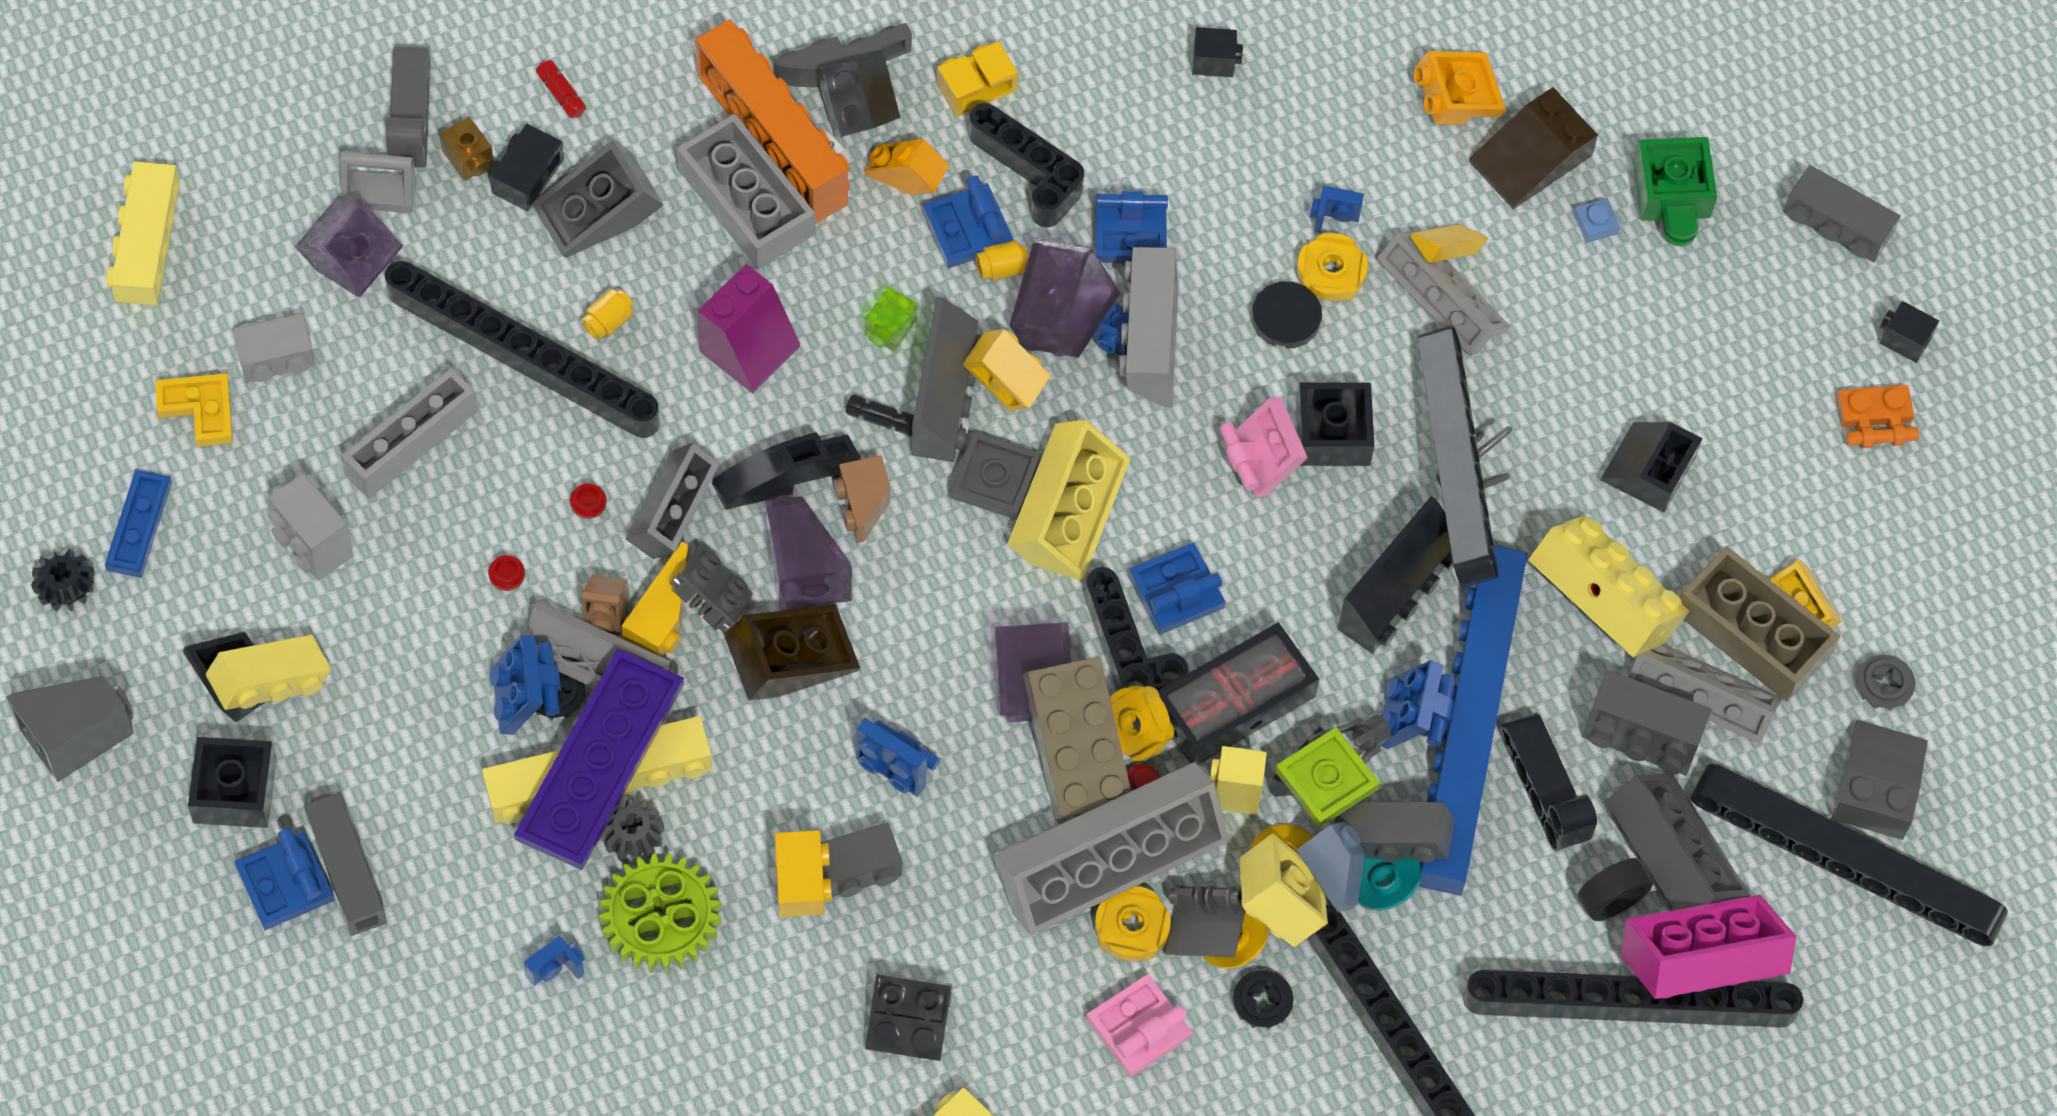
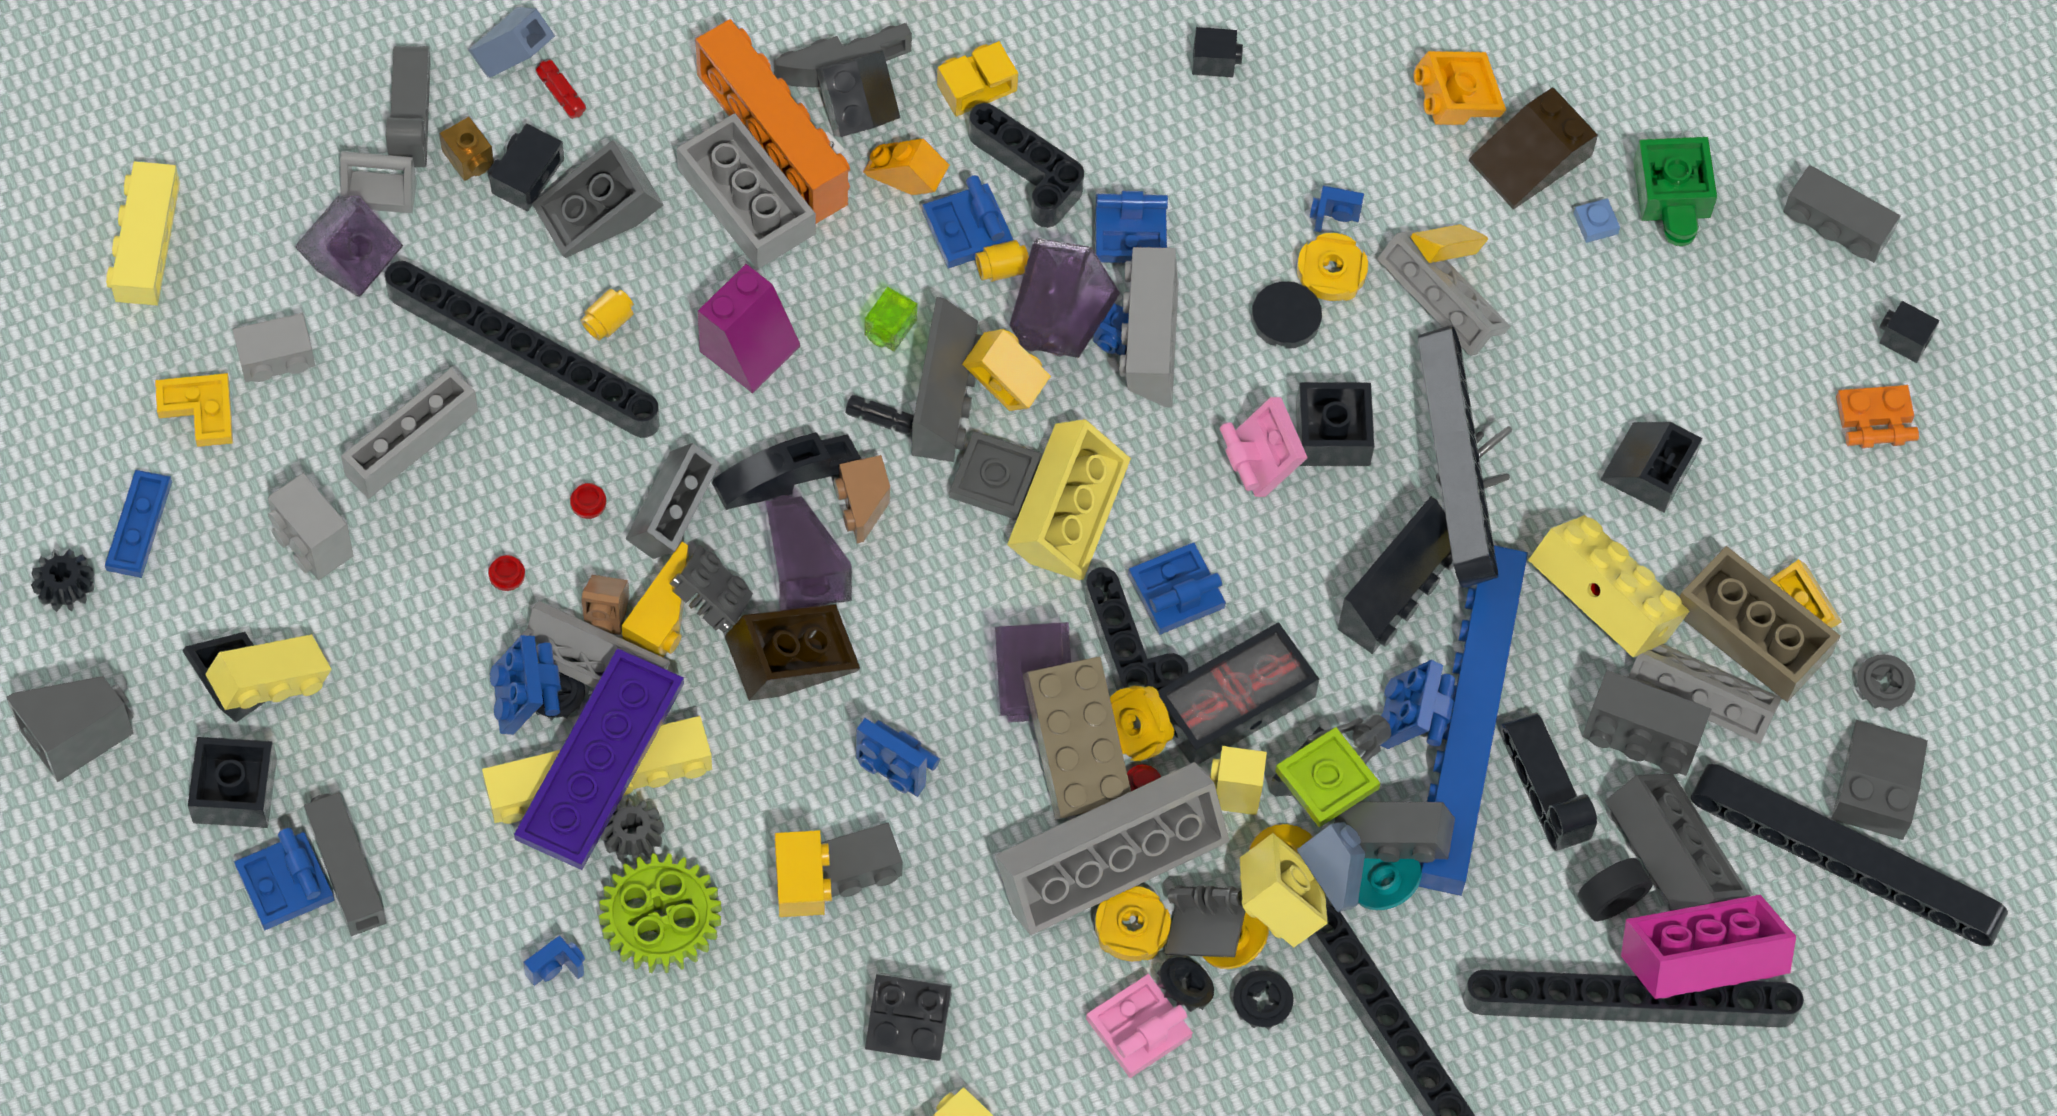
none -> sand blue slope [468,7,555,78]
none -> black gear [1157,957,1214,1012]

